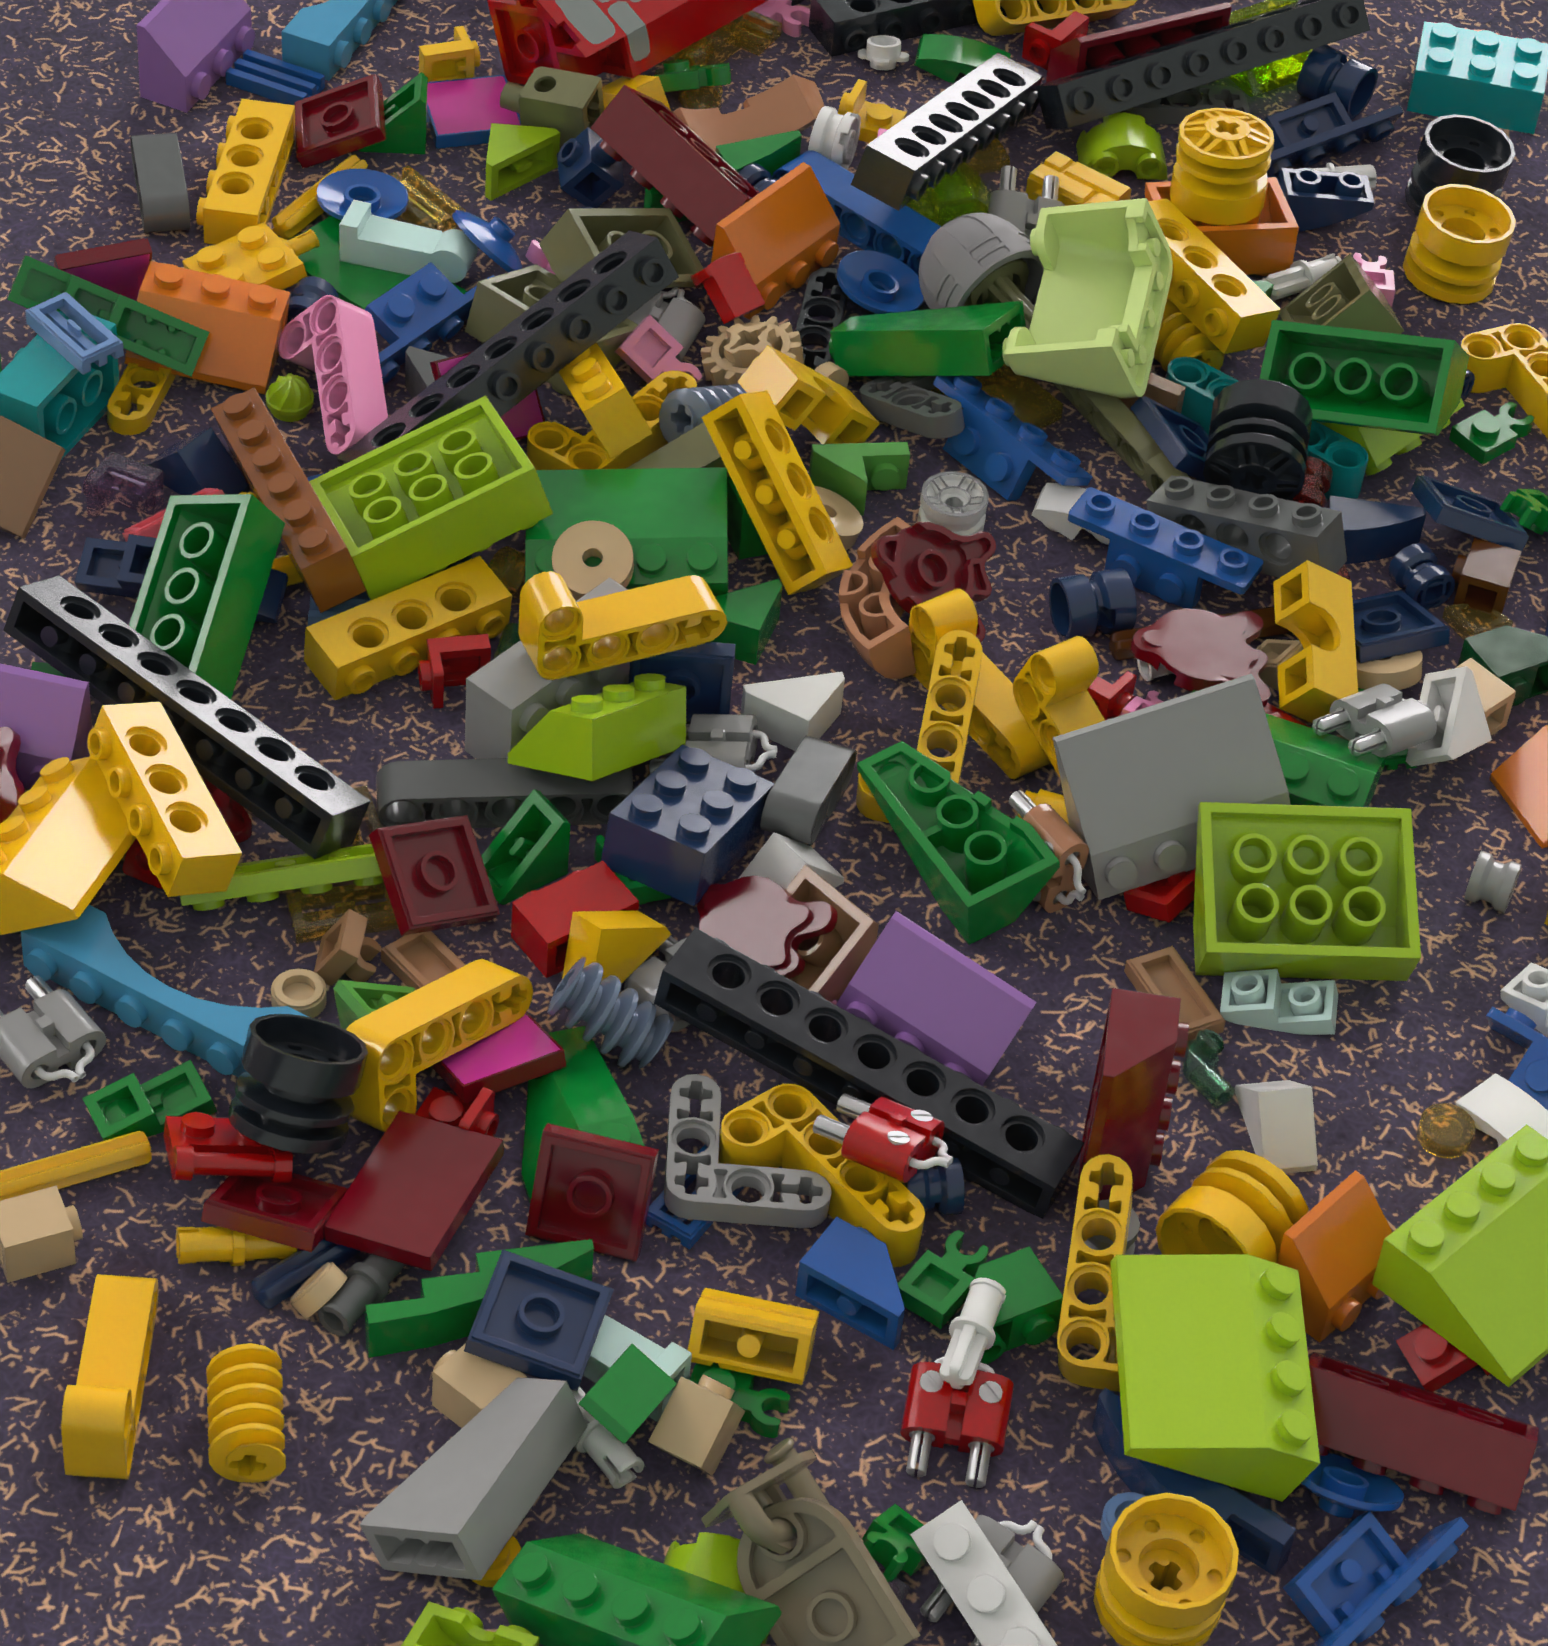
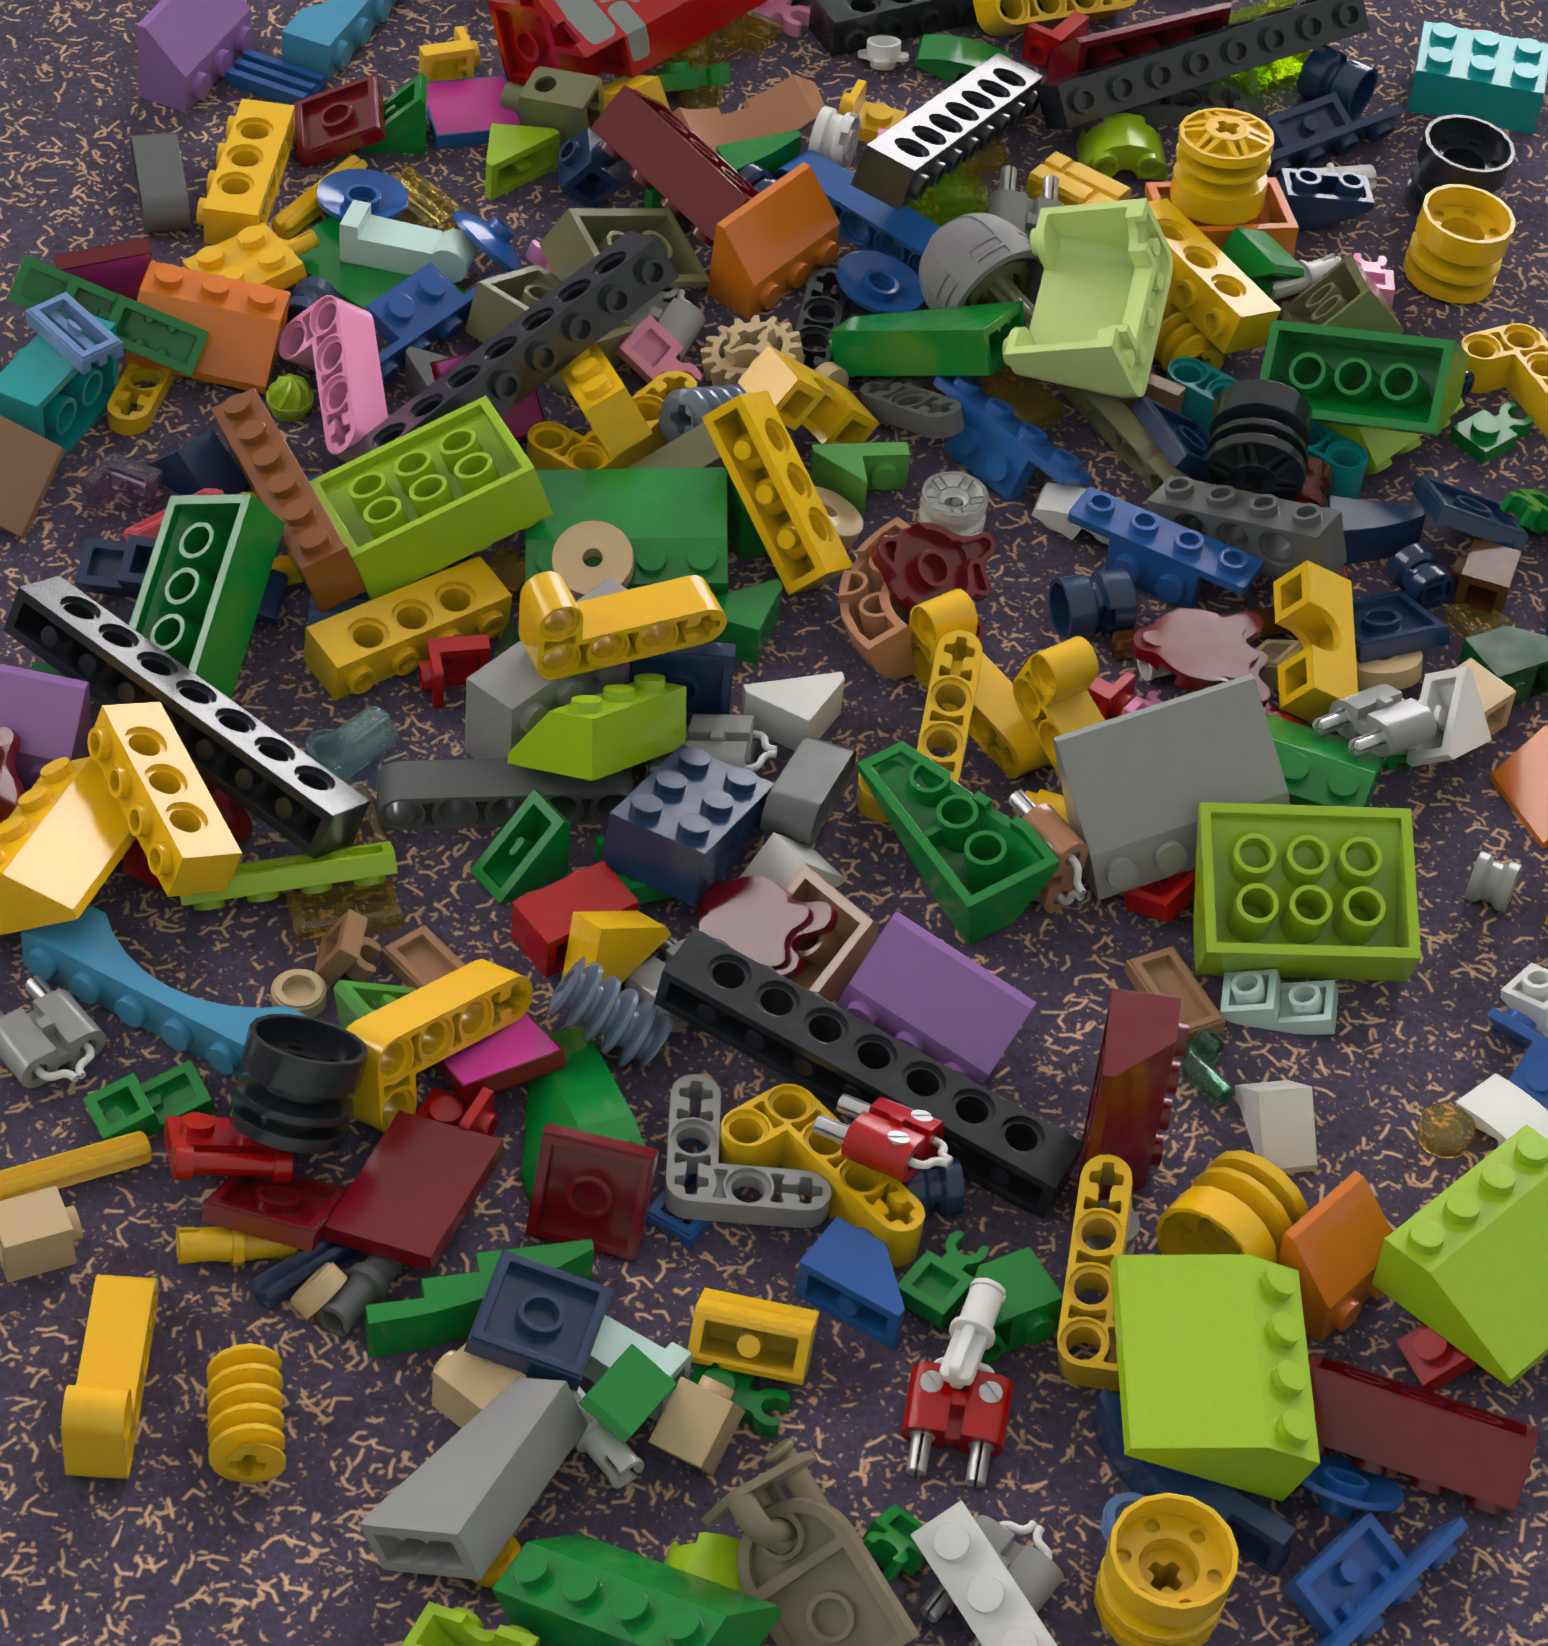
dark red tile [369,815,500,936] -> none
red tile [690,252,765,324] -> none
none -> clear light blue piece [305,705,398,786]
none -> green slope [1221,226,1304,284]

